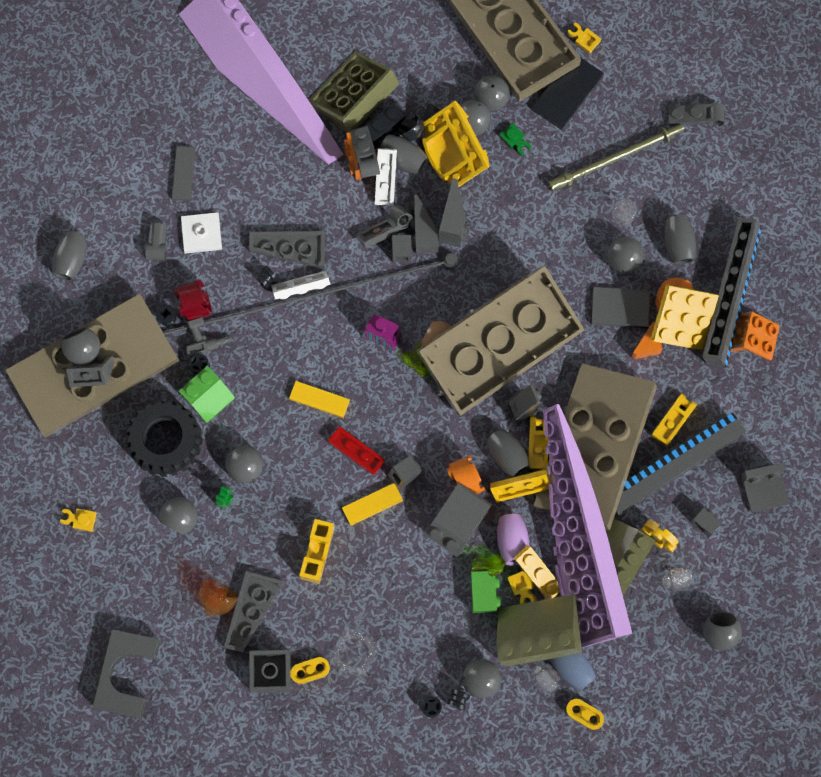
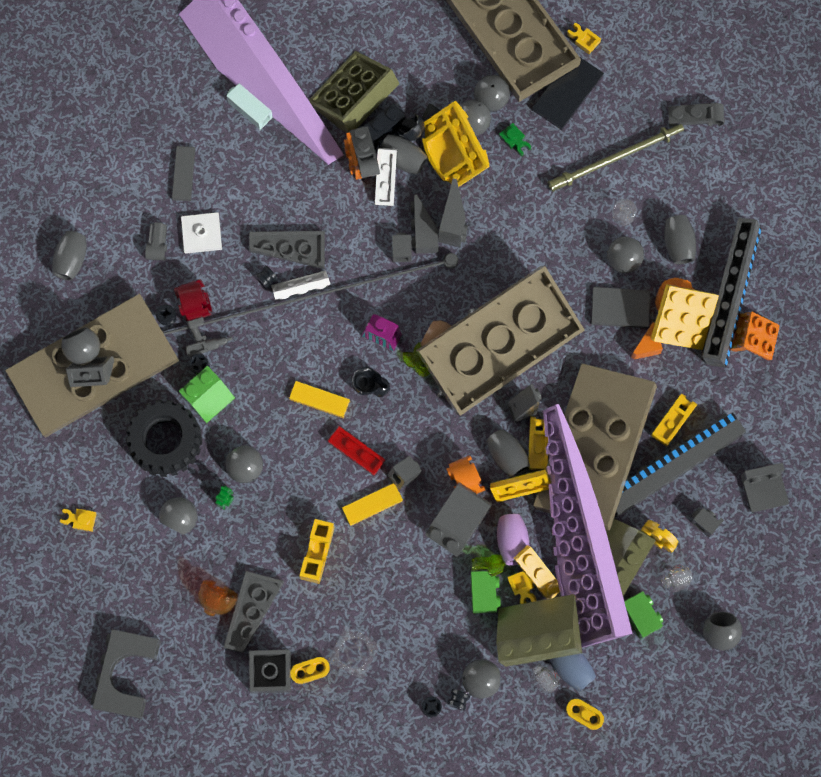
dark grey plate [357,205,413,248] -> none
none -> light aqua brick [227,83,273,130]
none -> black hair [352,366,390,397]
none -> bright green brick [624,592,663,640]

